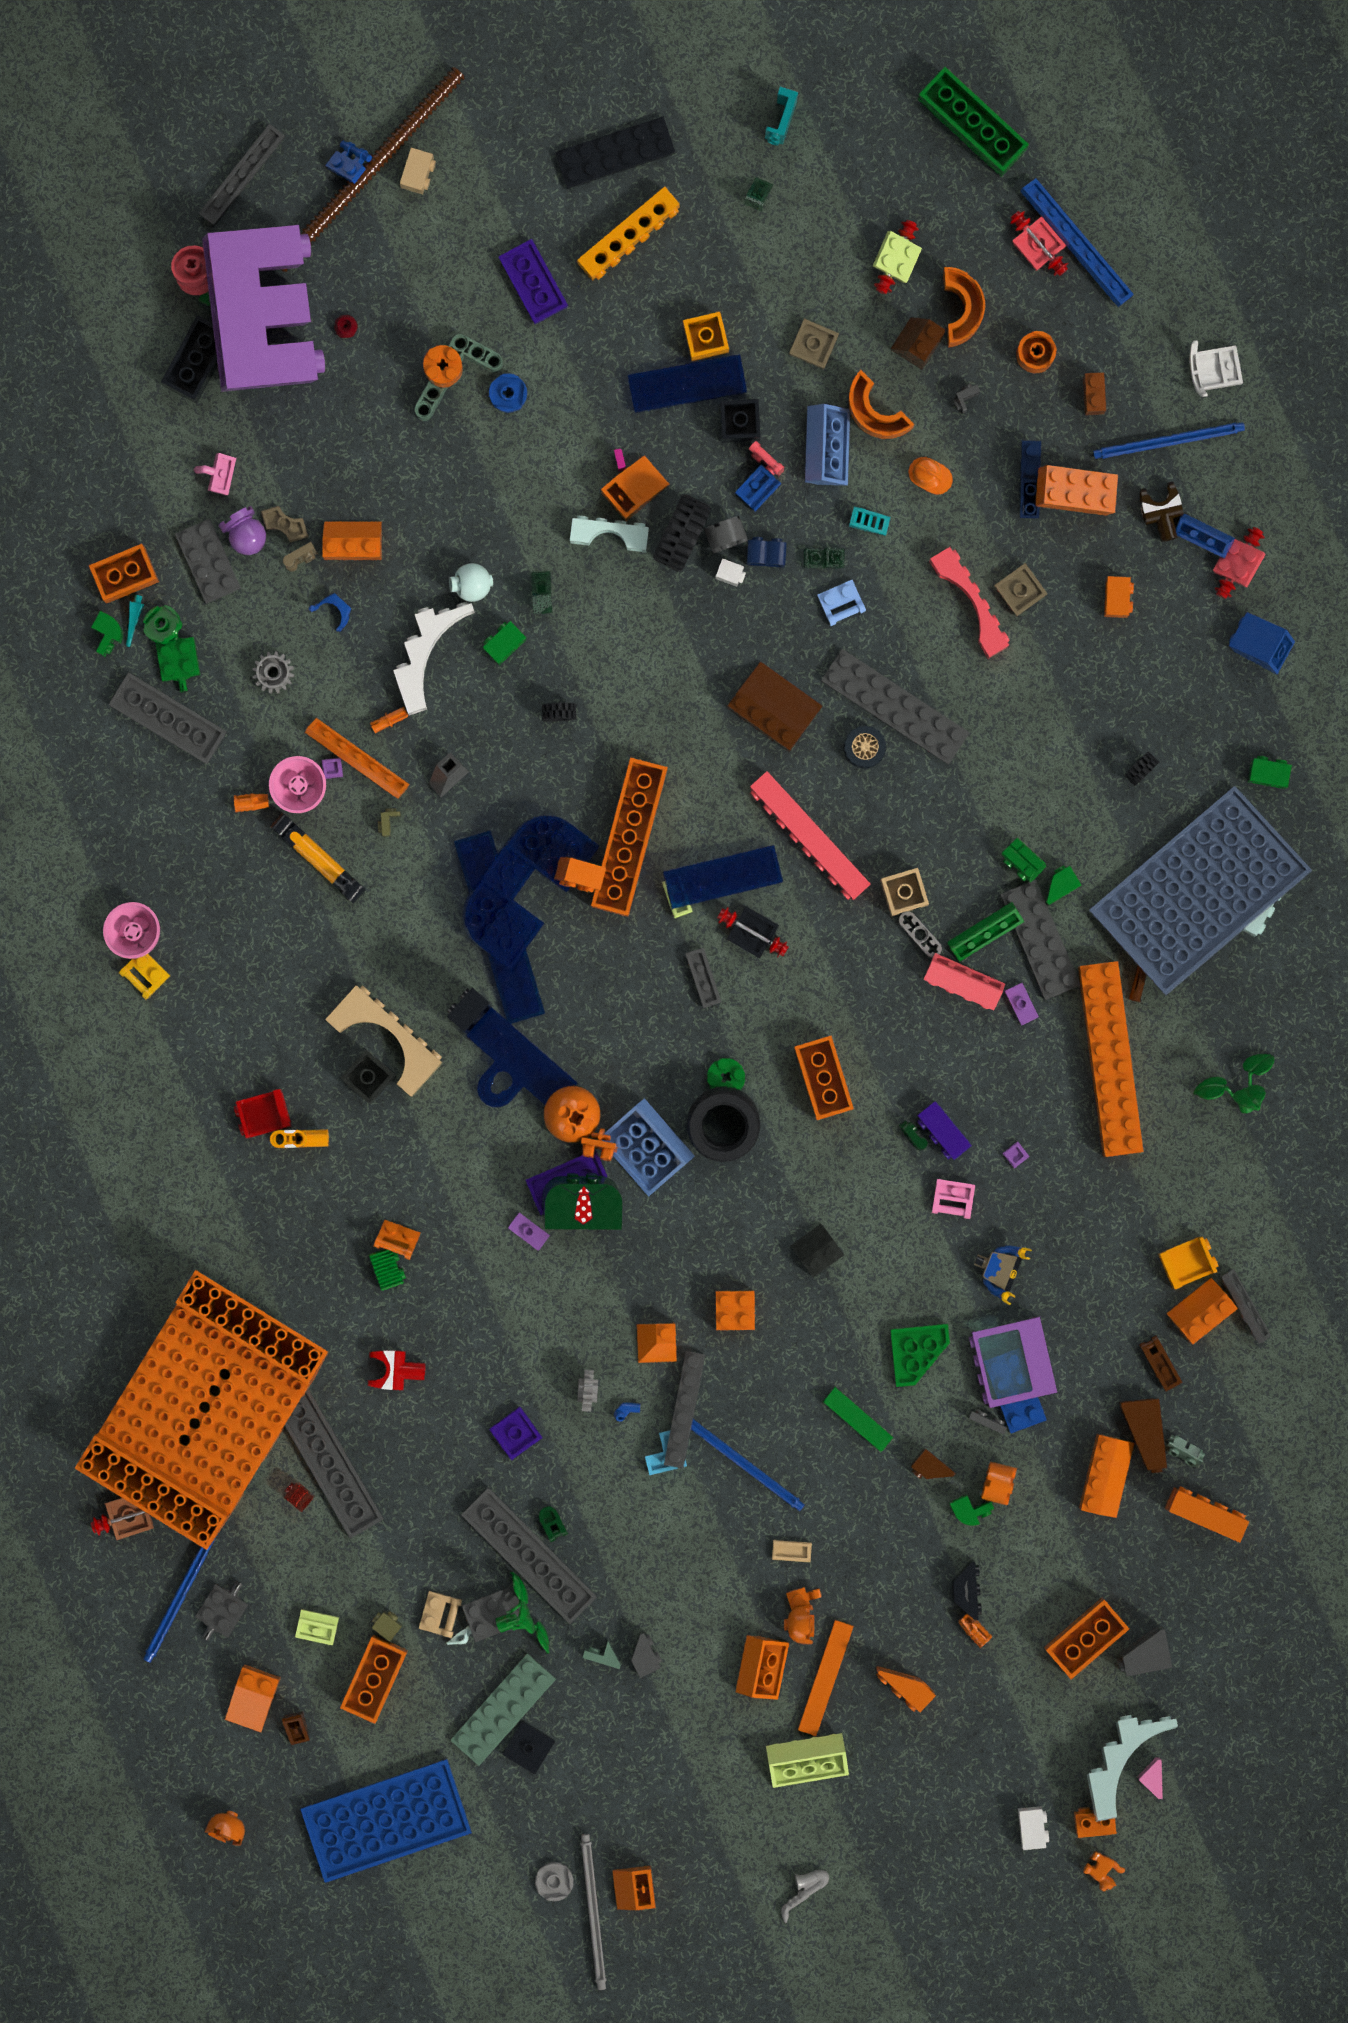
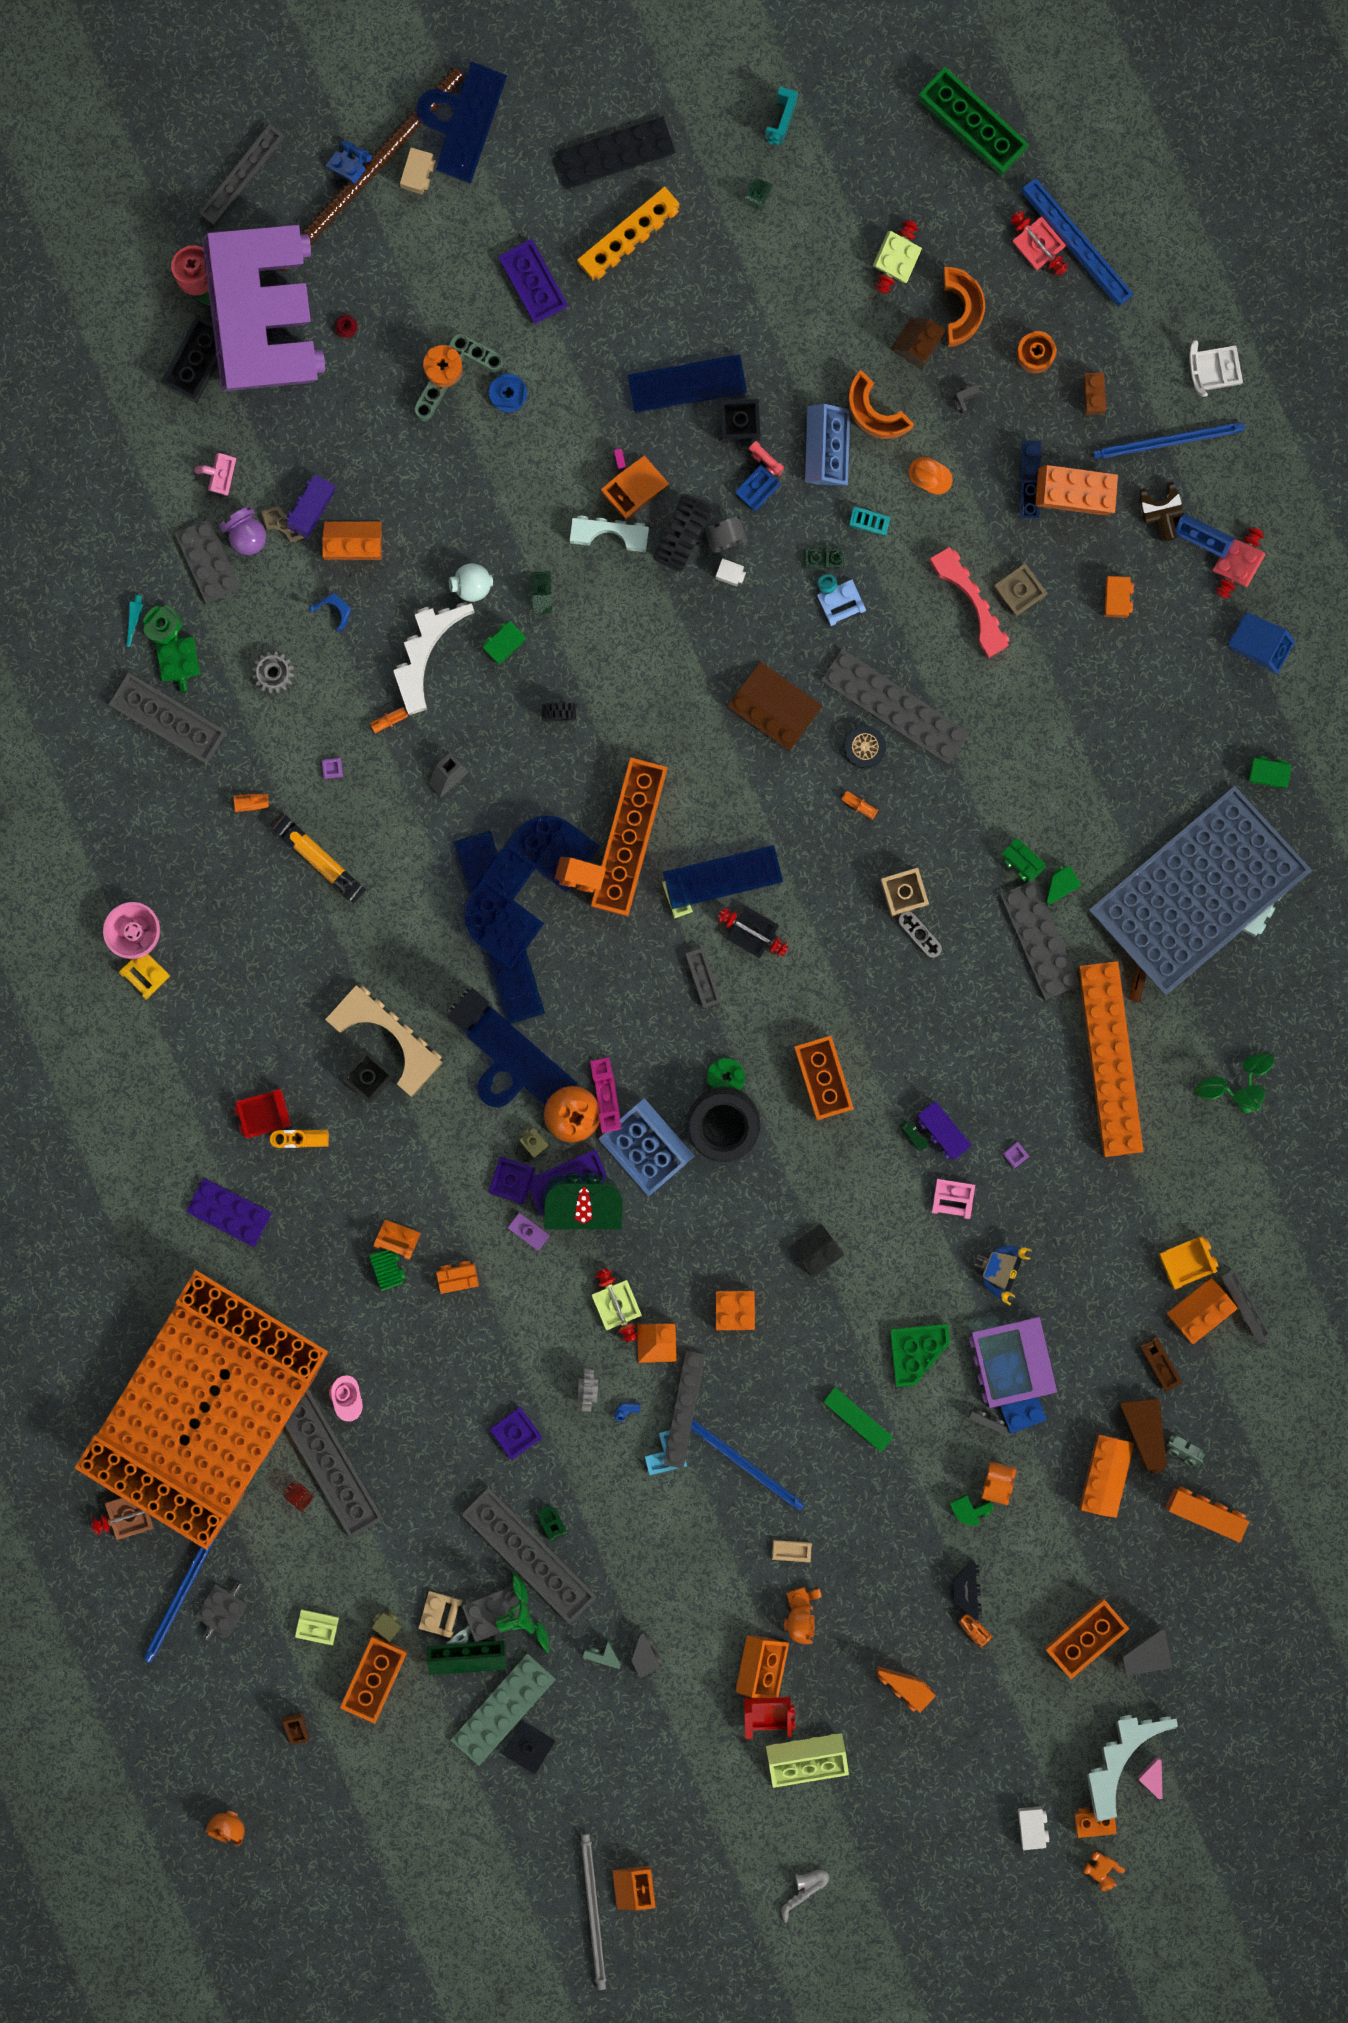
orange brick [89,544,159,604] -> none
green brick [91,611,123,657] -> none
orange slope [225,1665,281,1732] -> none
bright pink piece [269,756,326,813] -> none
dark tan plate [283,542,318,572] -> none
blue plate [301,1759,472,1883] -> none
orange plate [305,718,410,799] -> none
red connector [367,1350,425,1390] -> none
olive bracket [378,808,401,837] -> none
light grey tile [535,1862,574,1901] -> none
orange hips [581,1128,618,1161] -> none
light orange brick [683,312,729,362] -> none
dark blue brick [746,537,787,568] -> none
coral brick [750,771,871,900] -> none
dark tan plate [789,319,839,370] -> none
orange tile [798,1620,854,1736] -> none
reddish brown slope [910,1448,956,1479] -> none
coral brick [924,953,1005,1010] -> none
green slope [948,902,1025,962] -> none
medium lavender plate [1005,983,1039,1025] -> none
black tyre [1124,751,1159,786] -> none
none -> dark purple plate [186,1178,272,1247]
none -> dark purple brick [286,475,335,539]
none -> bright pink piece [329,1375,363,1421]
none -> clear blue plate [416,62,507,184]
none -> dark green brick [427,1640,506,1675]
none -> orange brick [436,1260,479,1294]
none -> dark purple plate [488,1156,536,1204]
none -> olive brick [519,1128,549,1158]
none -> dark pink slope [590,1057,621,1133]
none -> yellowish green plate [592,1268,642,1343]
none -> red panel [744,1697,795,1739]
none -> teal tile [818,574,838,594]
none -> orange axle [841,791,879,820]

